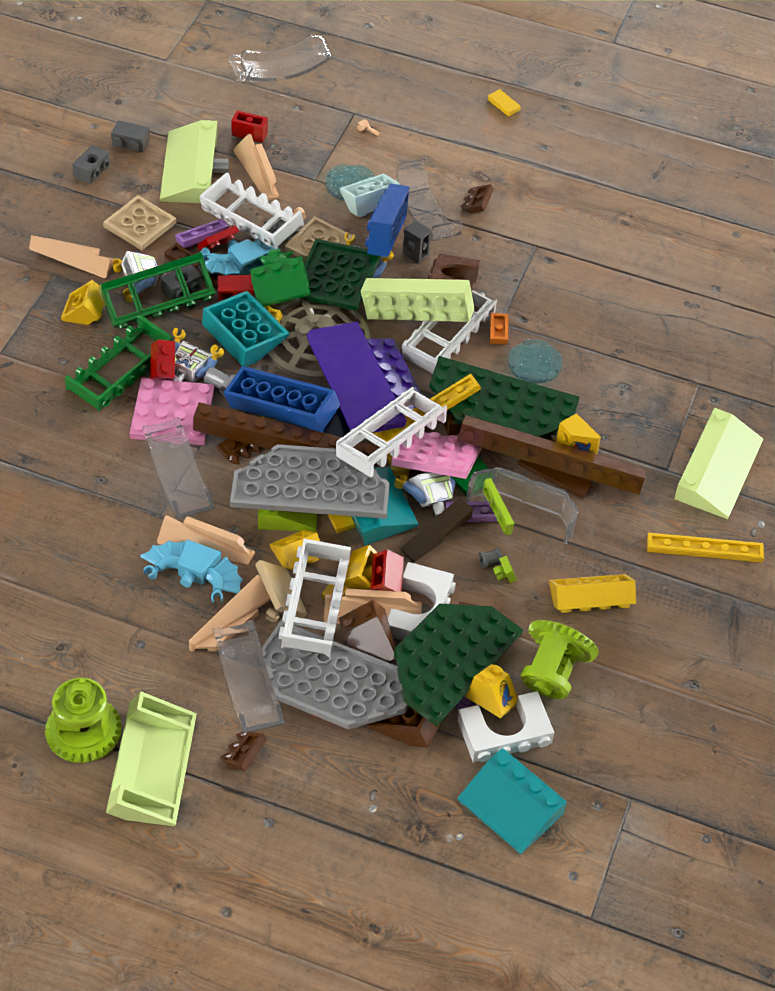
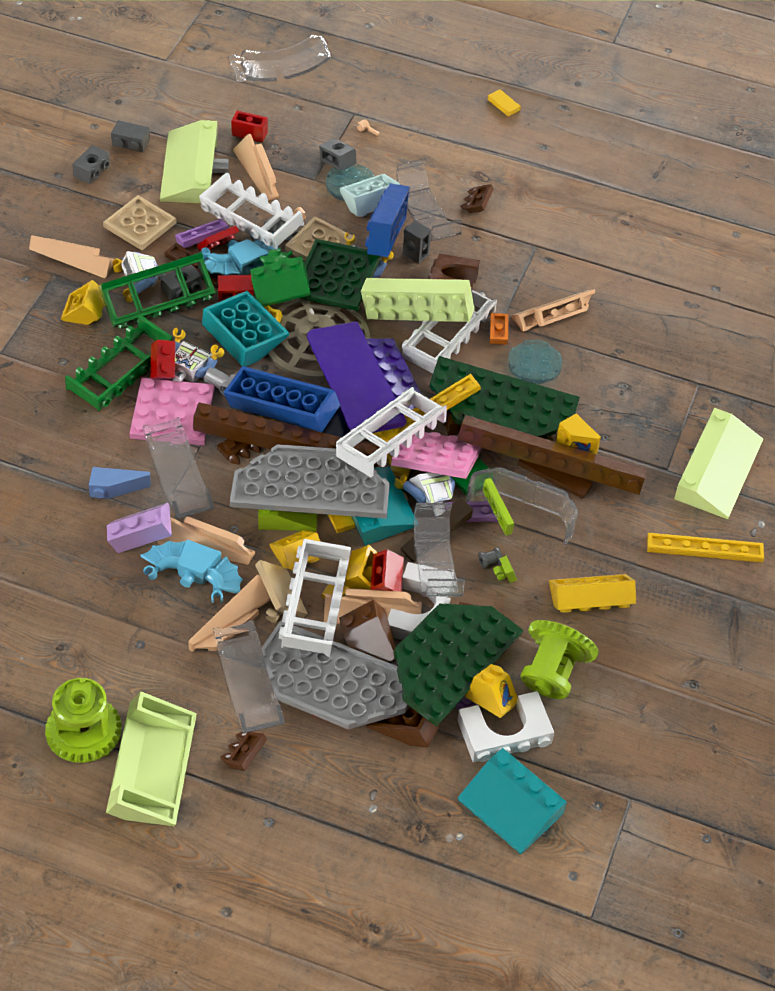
none -> medium blue slope [89,467,151,498]
none -> lavender slope [107,503,172,553]
none -> dark grey brick [319,138,357,171]
none -> clear windscreen [414,503,465,597]
none -> light nougat wedge [511,289,595,332]

